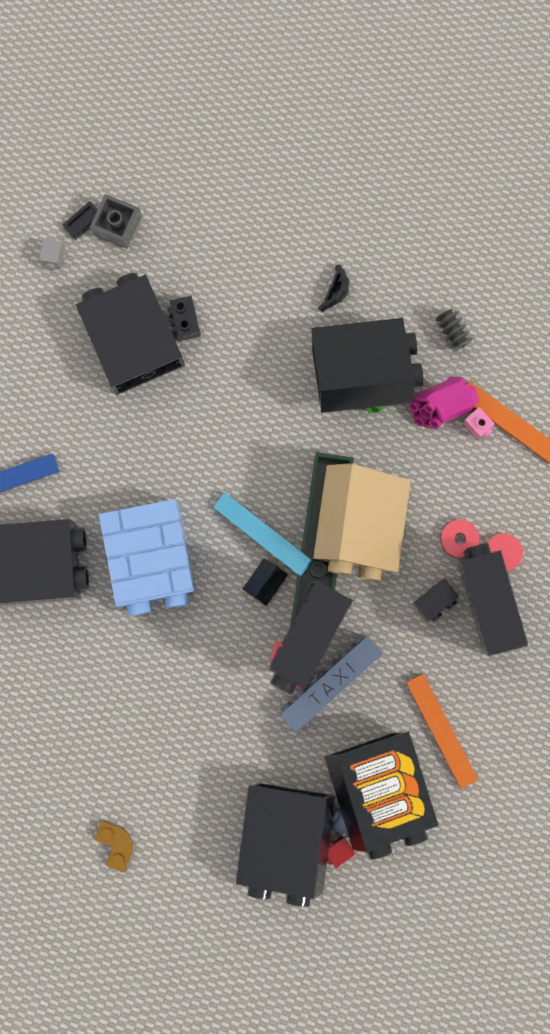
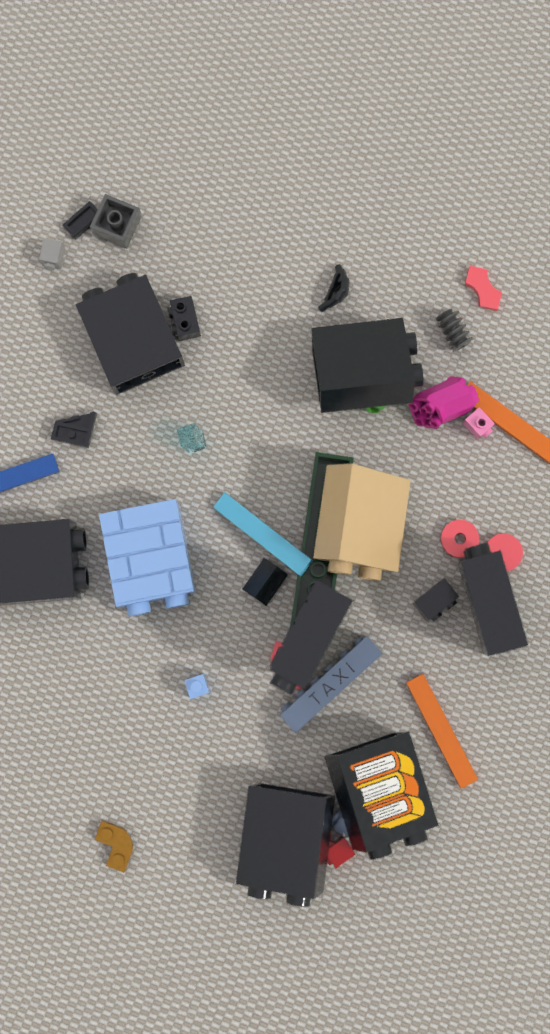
none -> black wing [51,411,97,448]
none -> clear light blue brick [177,423,207,454]
none -> light blue brick [184,674,210,699]
none -> coral tile [465,266,502,311]

